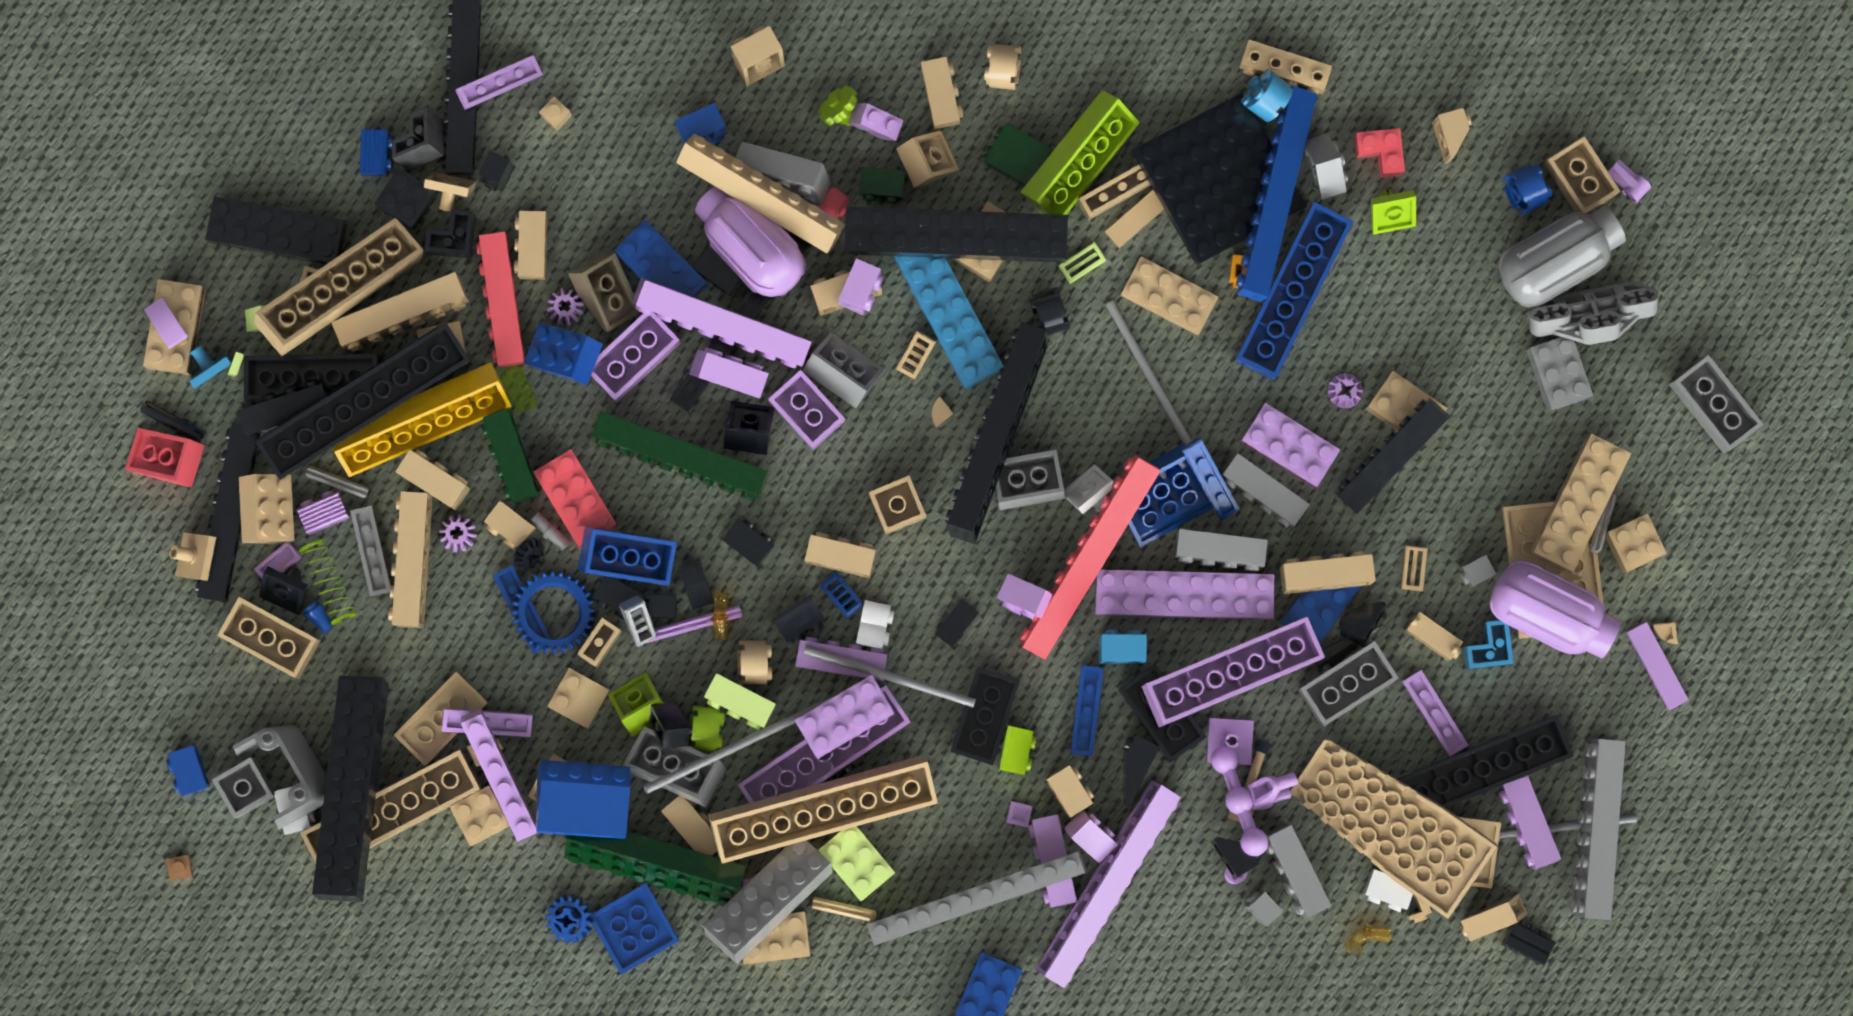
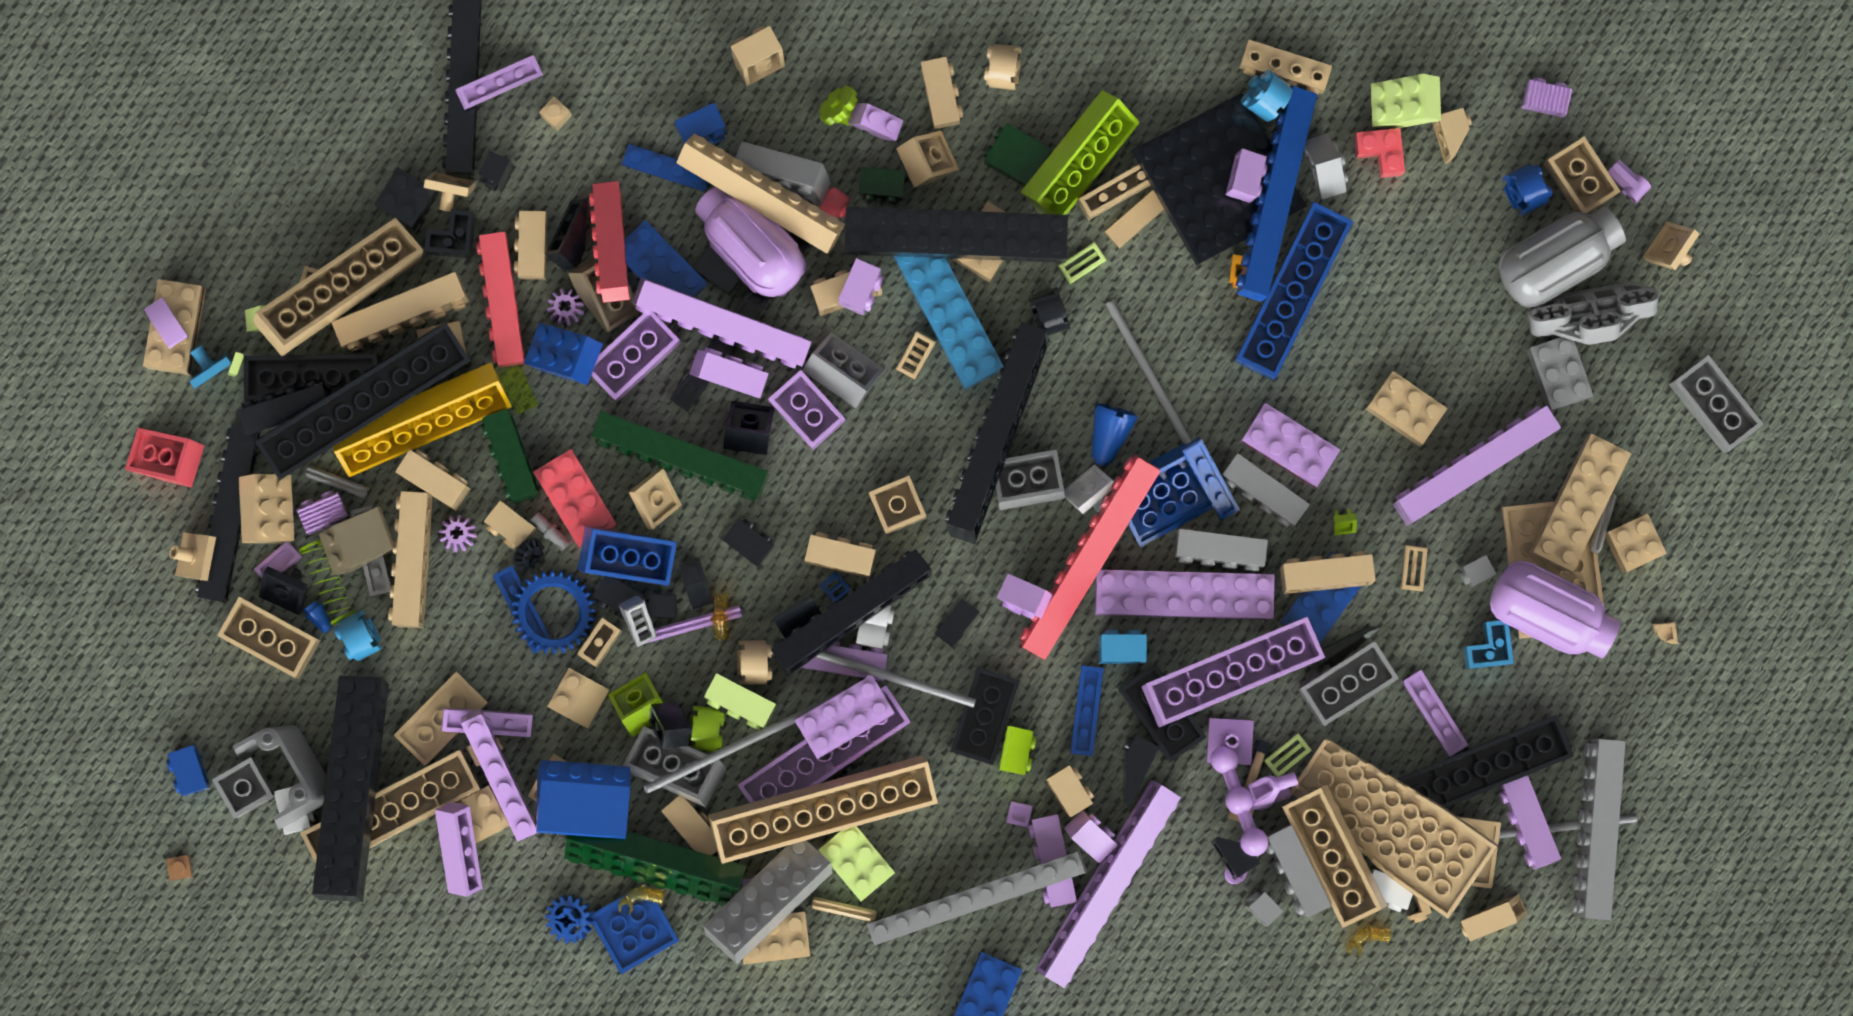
black pin [140,400,205,443] -> none
black brick [205,197,347,264] -> none
blue brick [359,129,394,177] -> none
flat silver brick [392,107,444,171] -> none
tan tile [932,397,954,428] -> none
tan plate [1120,256,1219,336] -> none
lavender gear [1328,373,1363,408] -> none
black brick [1338,398,1449,514] -> none
black slope [1339,601,1386,647] -> none
lime tile [1371,189,1416,235] -> none
tan brick [1404,611,1463,661] -> none
black brick [1501,920,1555,966] -> none
lavender tile [1626,622,1689,711] -> none
none -> dark tan slope [319,507,395,575]
none -> dark azure brick [334,610,383,661]
none -> lavender brick [435,802,483,897]
none -> black slope [545,199,588,270]
none -> coral brick [589,181,630,303]
none -> clear yellow piece [618,884,665,915]
none -> blue plate [622,144,709,192]
none -> tan tile [629,468,682,530]
none -> black brick [771,549,932,677]
none -> blue cone [1091,403,1138,466]
none -> lavender brick [1225,149,1267,203]
none -> yellowish green tile [1264,733,1312,777]
none -> tan brick [1282,785,1388,928]
none -> lime tile [1333,509,1357,536]
none -> yellowish green brick [1371,74,1441,130]
none -> lavender brick [1393,405,1561,526]
none -> lavender brick [1521,78,1572,118]
none -> tan tile [1643,221,1699,270]

